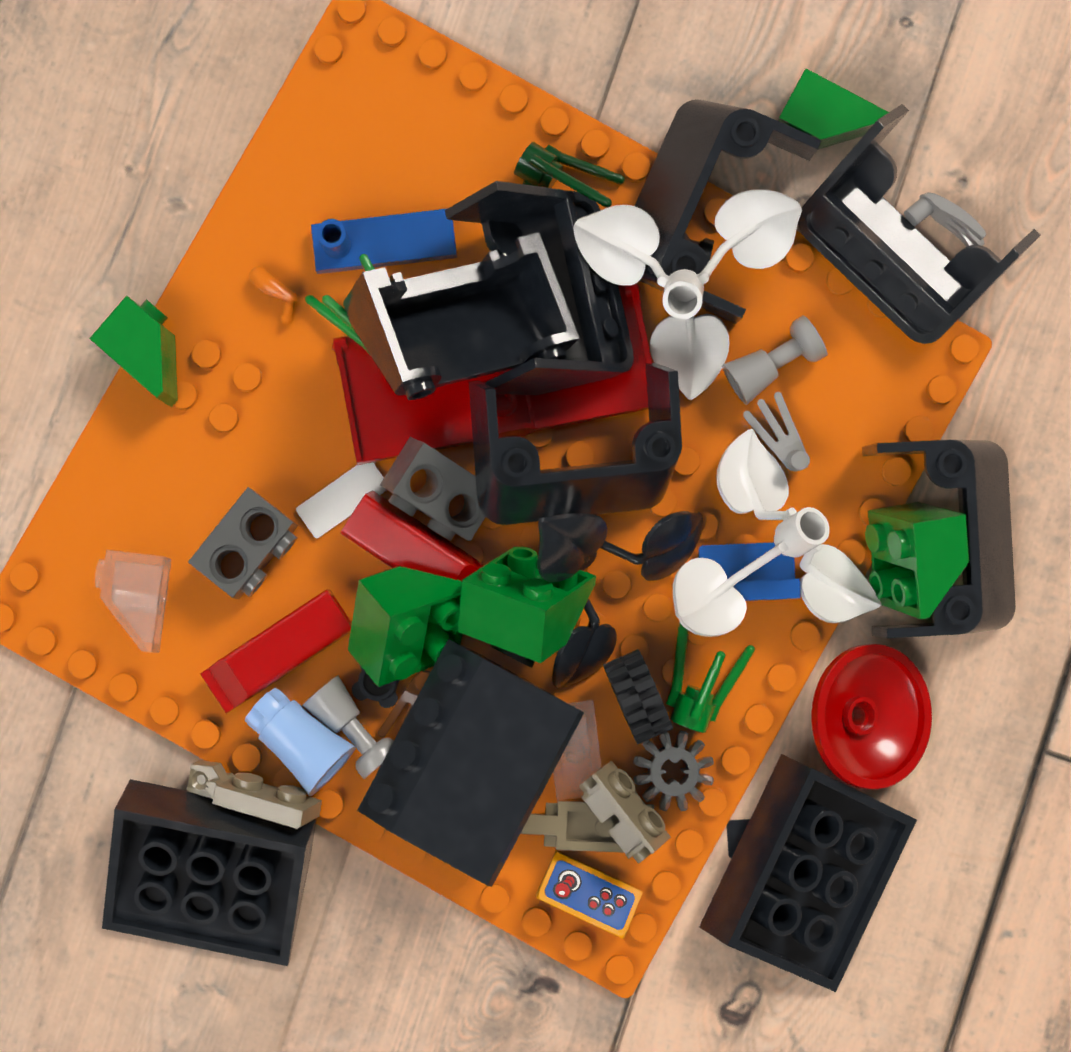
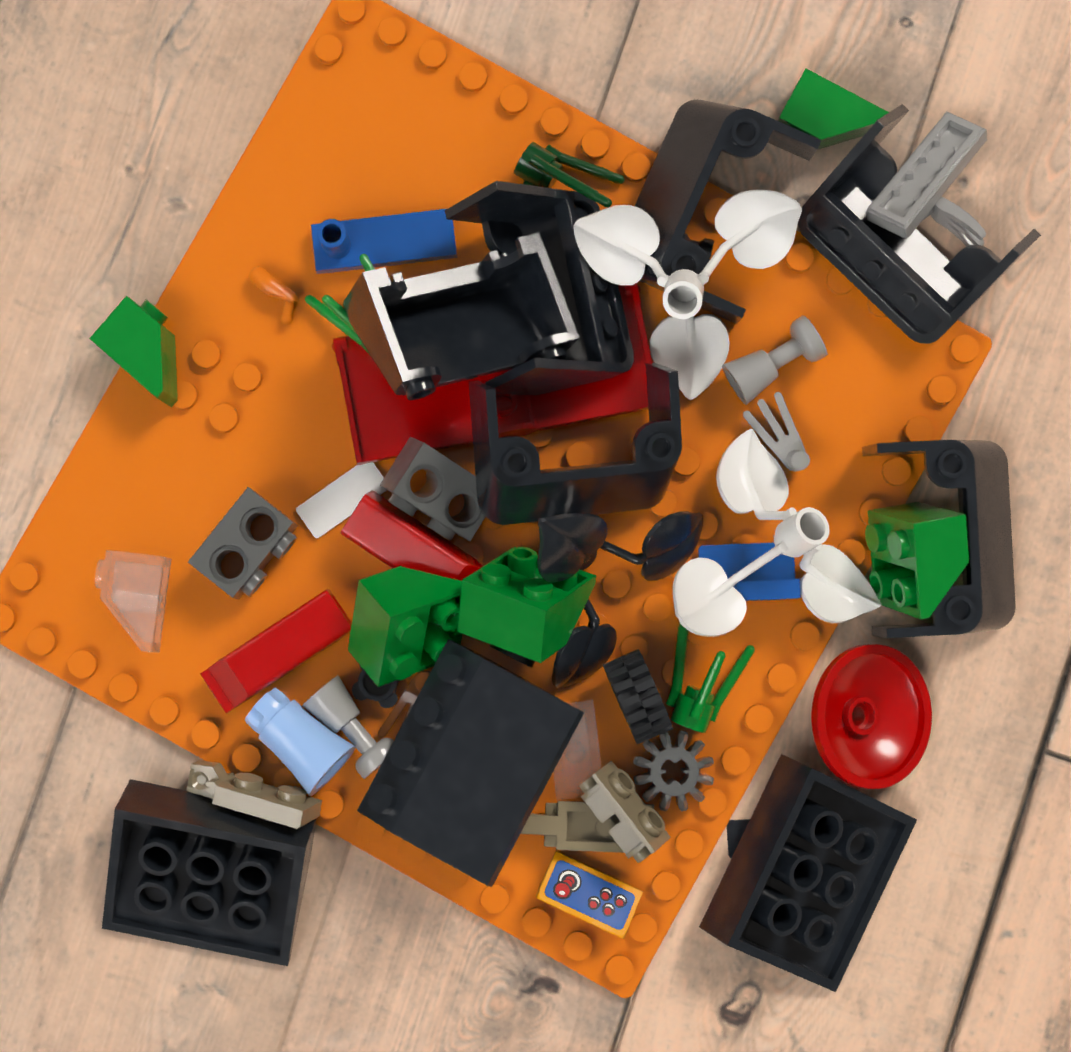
none -> light grey plate [866,112,987,239]

